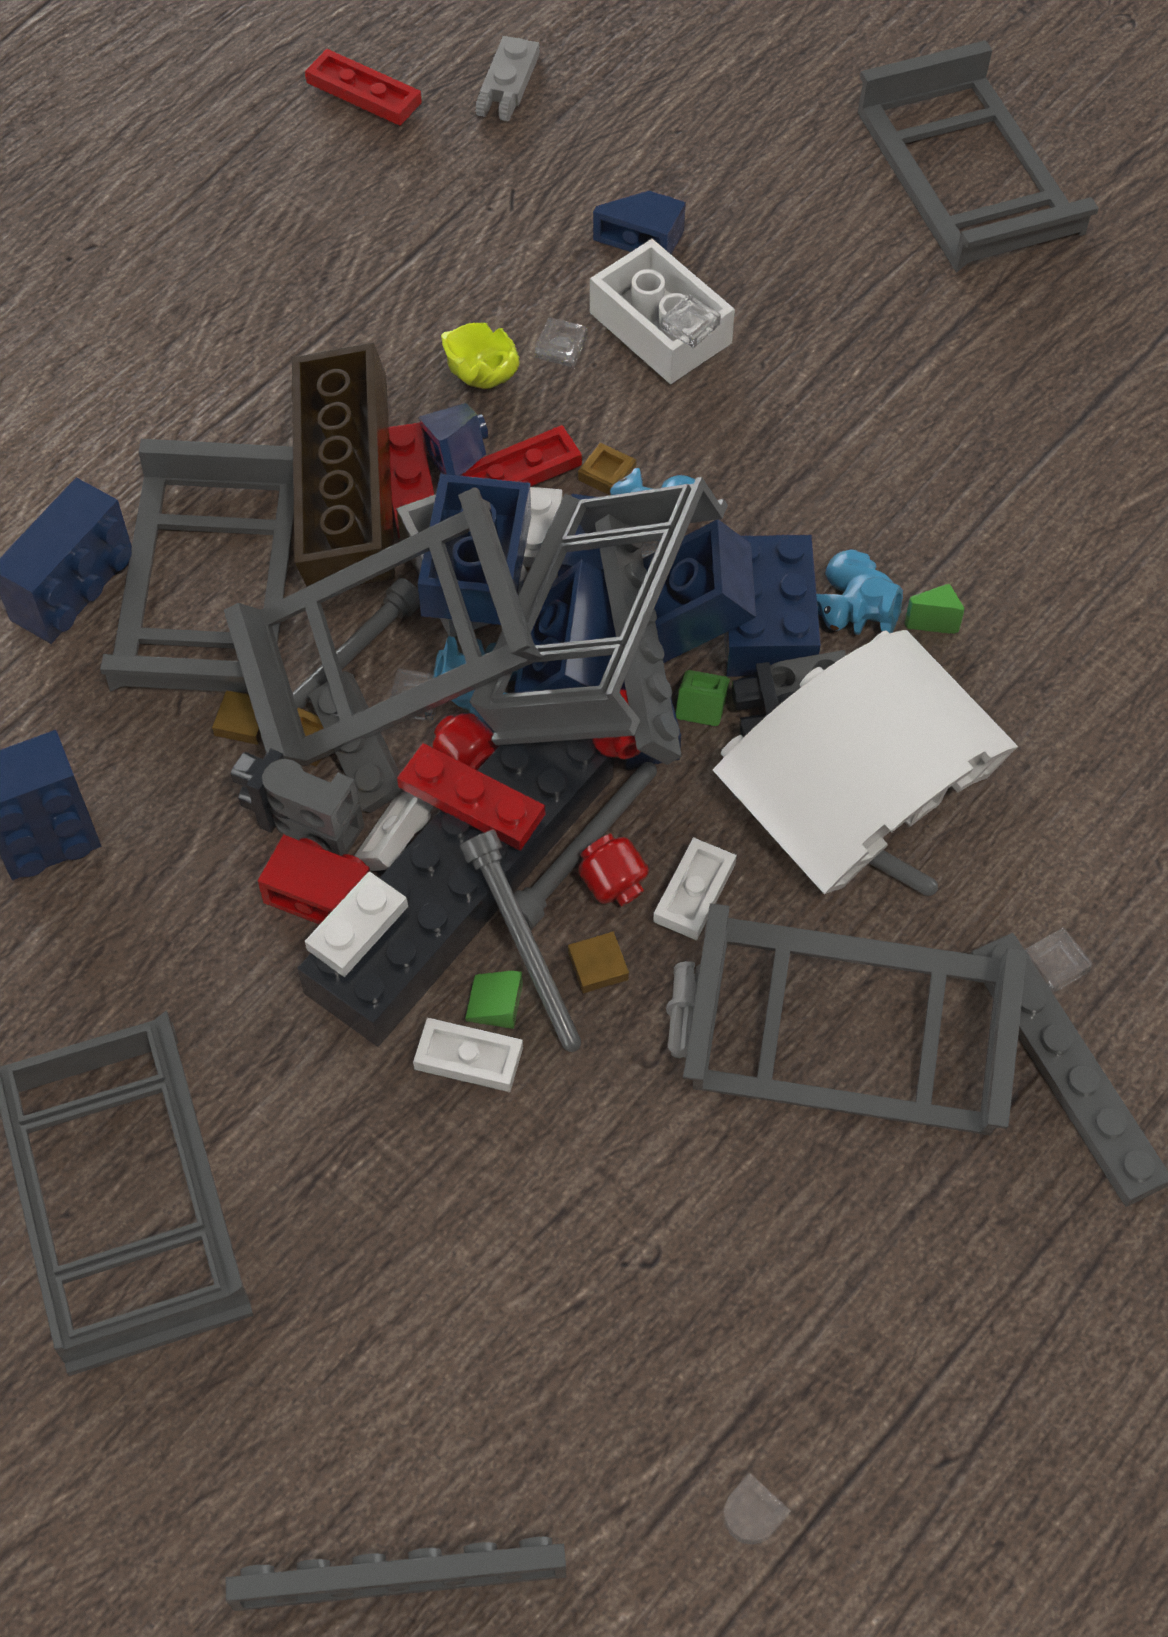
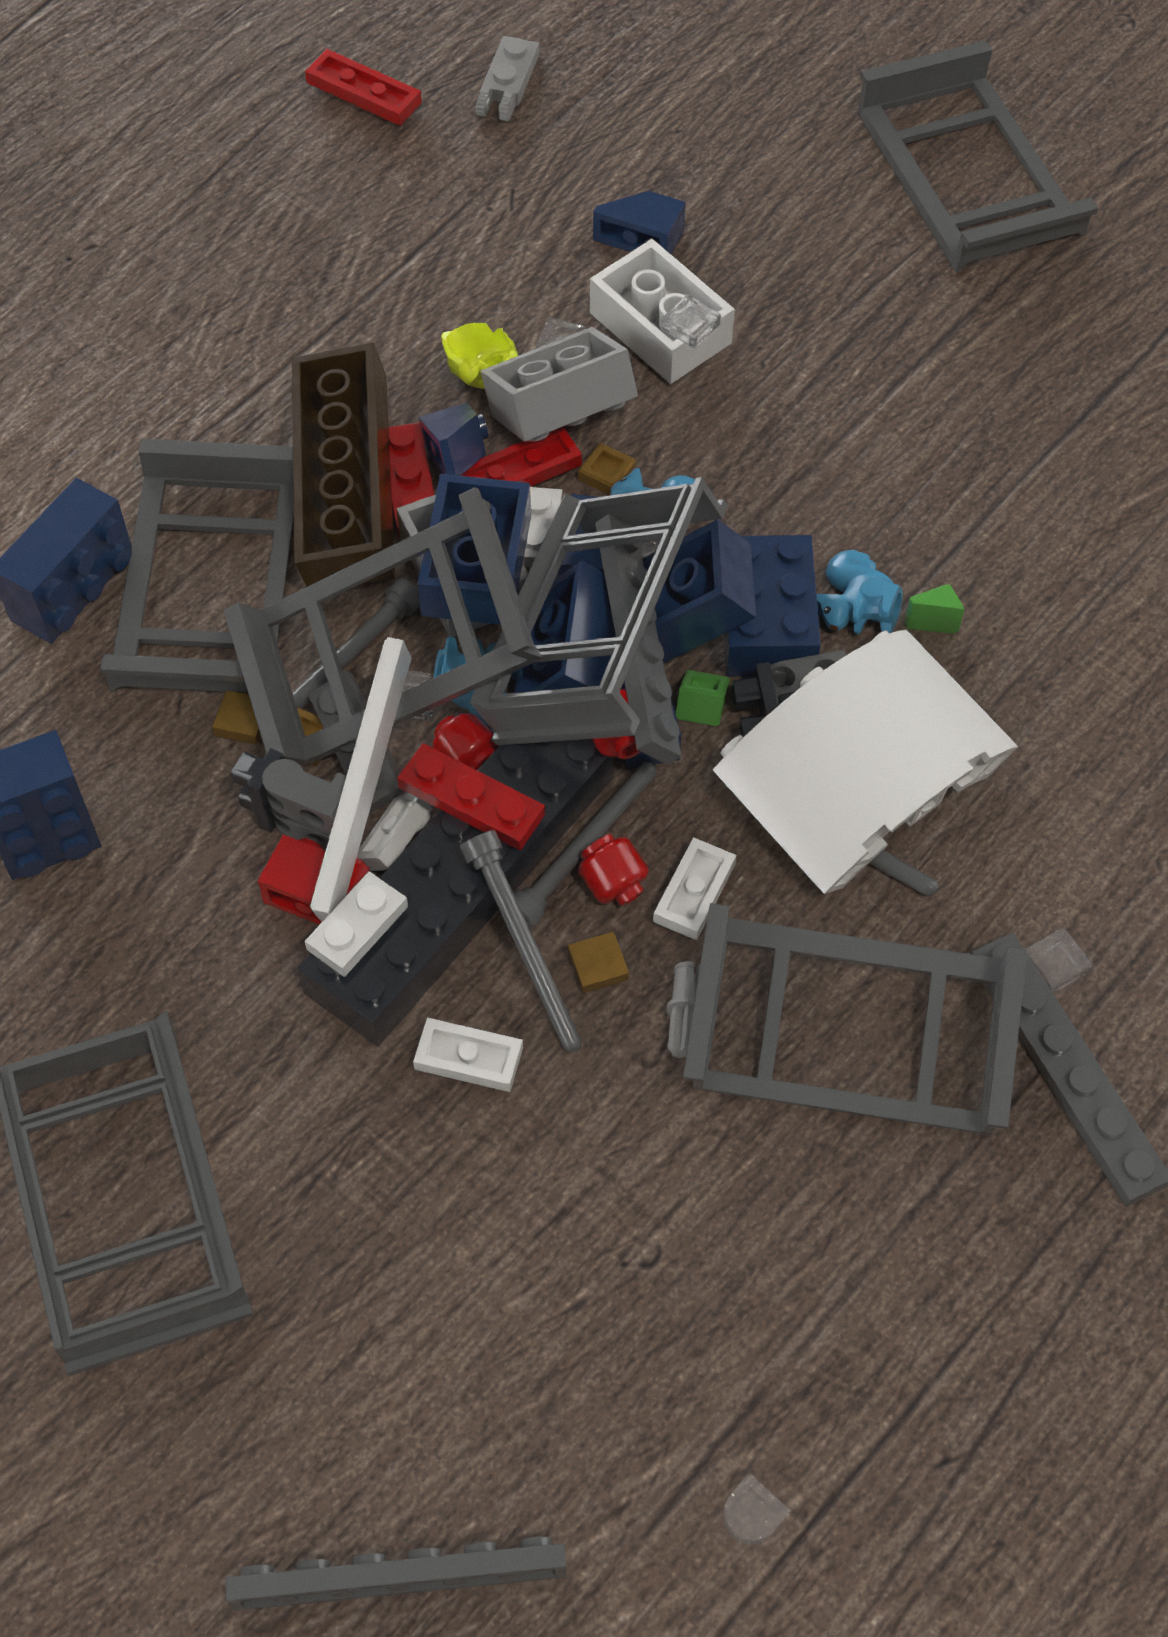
bright green slope [466,971,523,1029] -> none
none -> white tile [310,637,412,922]
none -> light grey brick [480,327,638,442]

